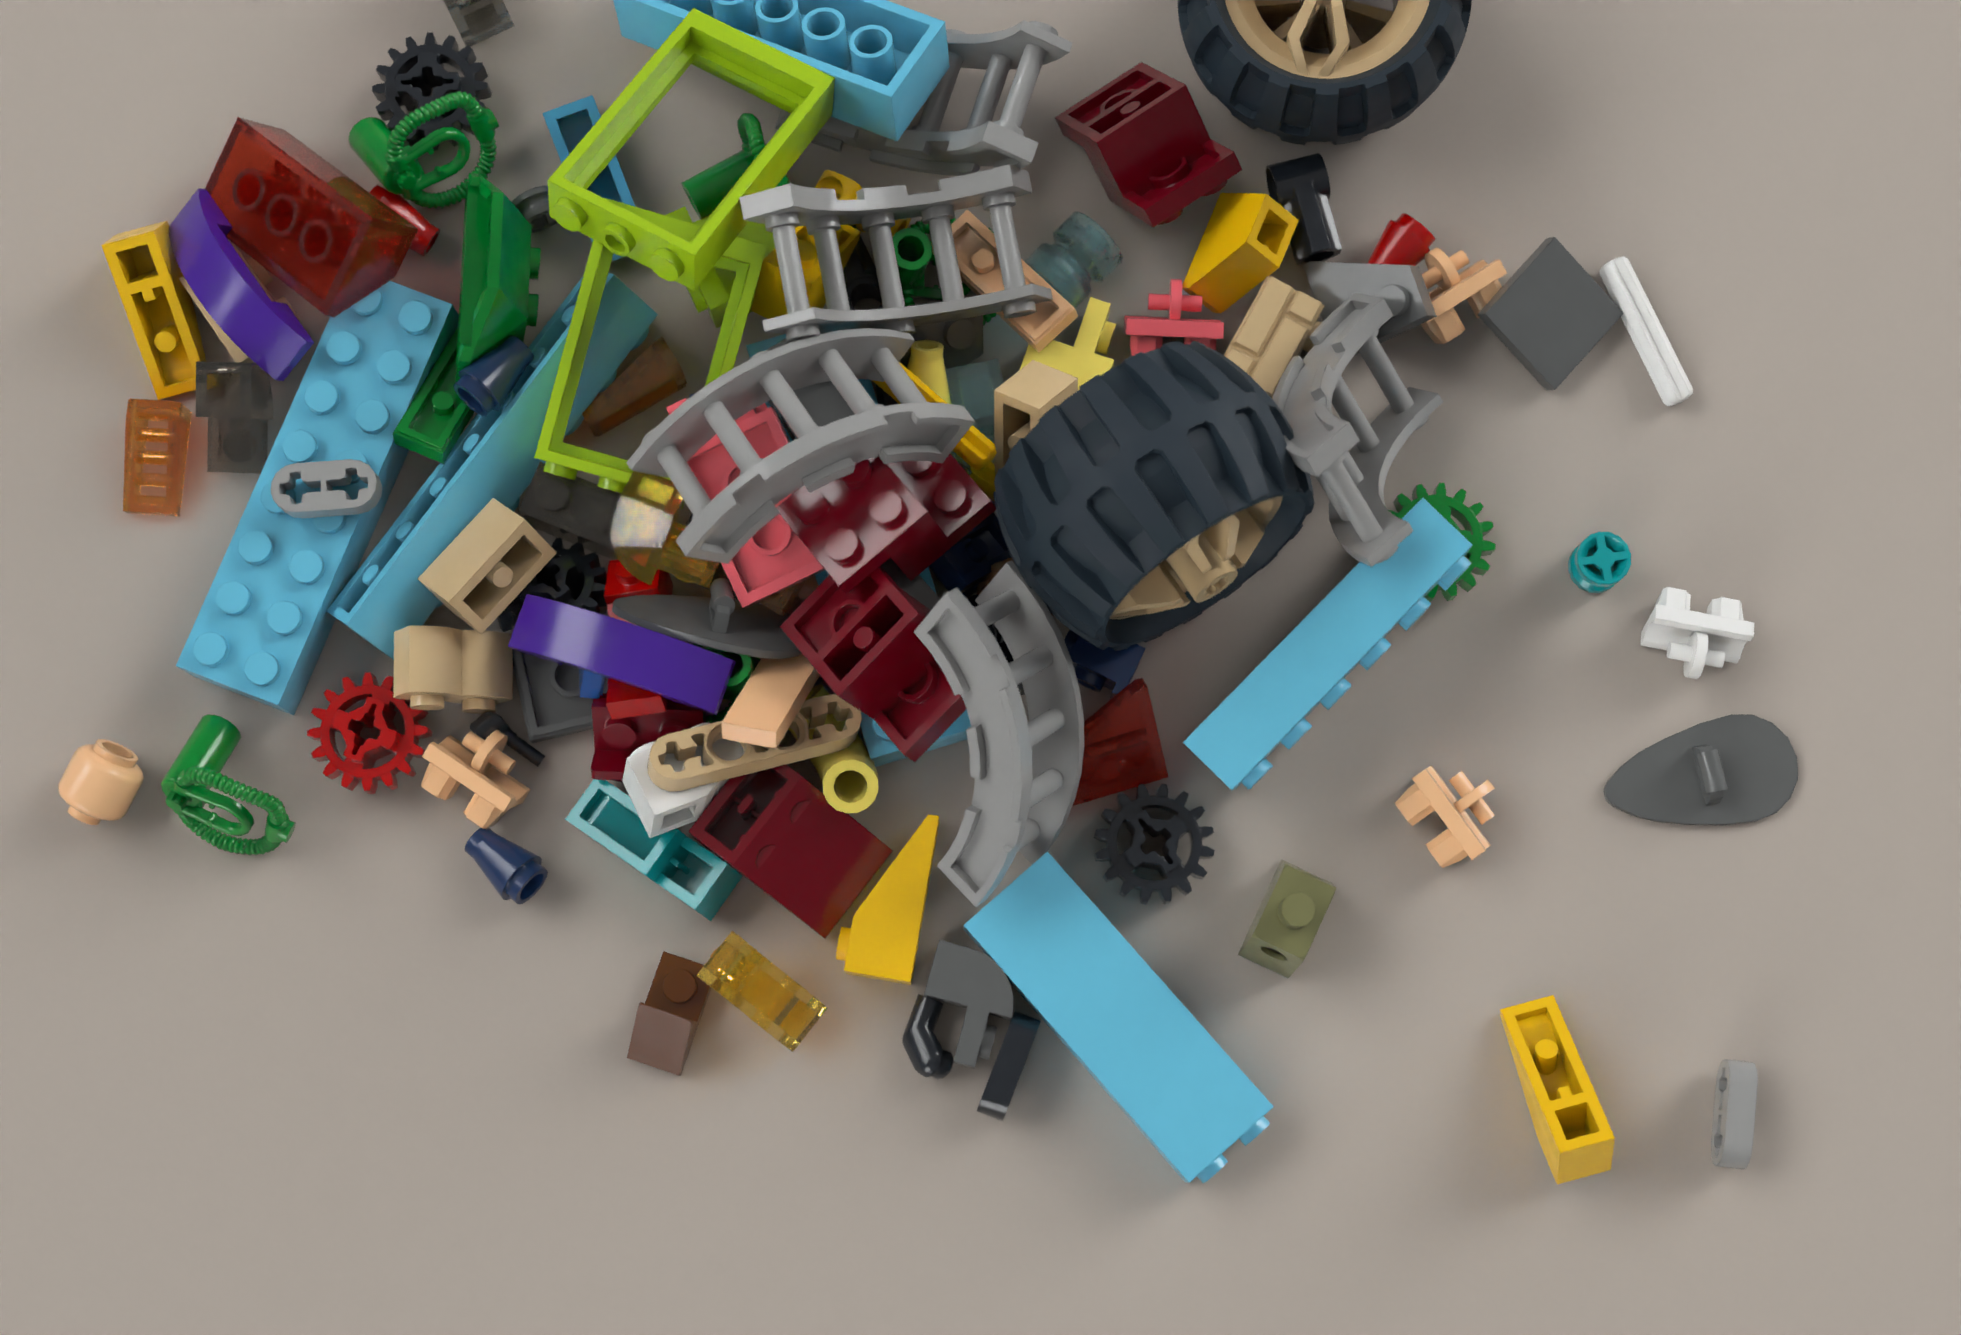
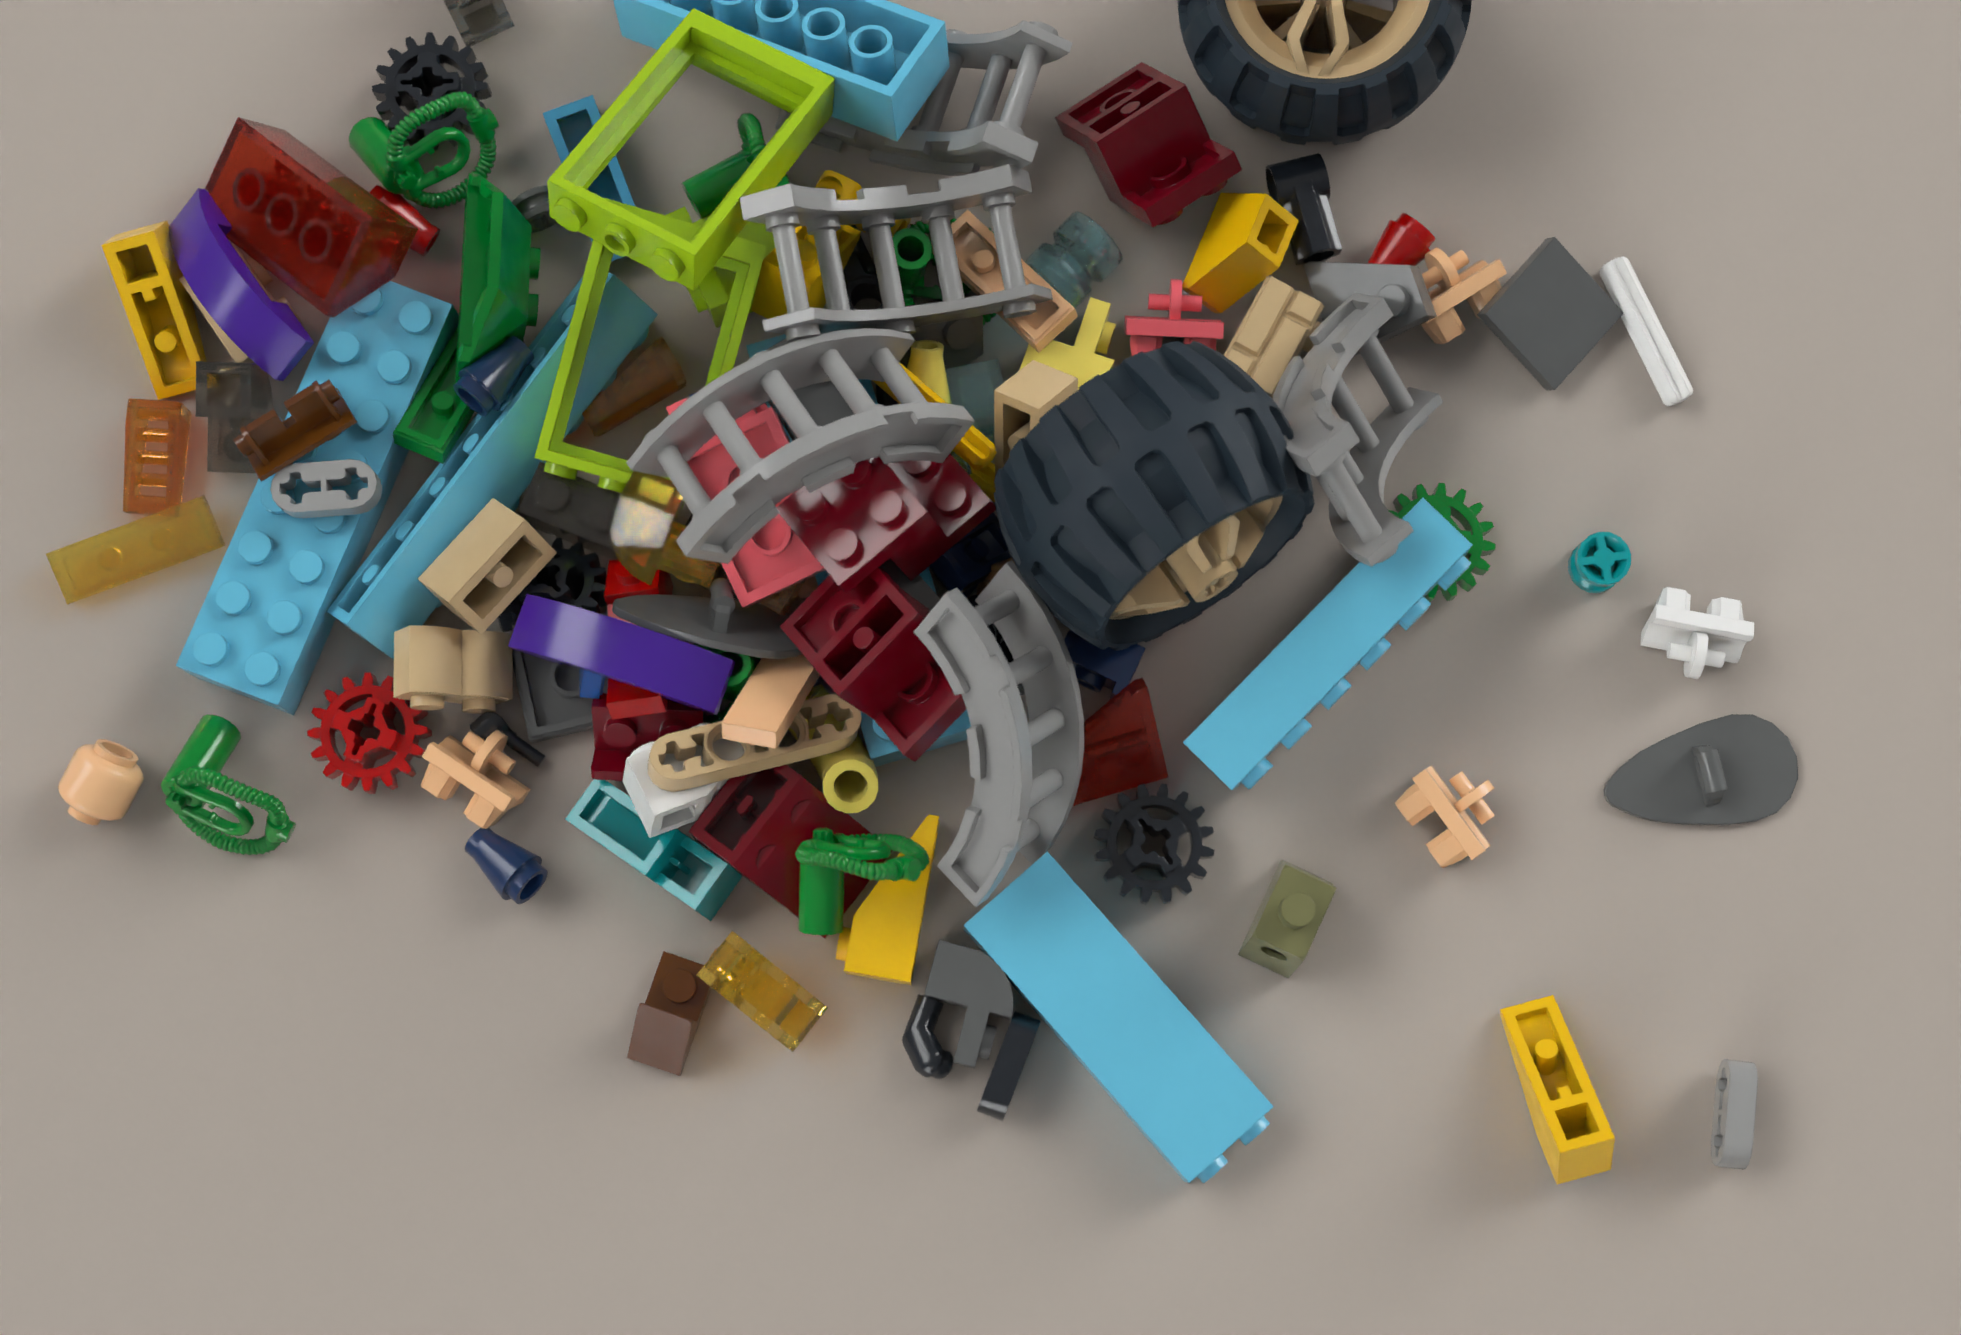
none -> clear yellow tile [46,495,225,605]
none -> reddish brown hinge [233,379,357,482]
none -> green piece [795,828,929,935]

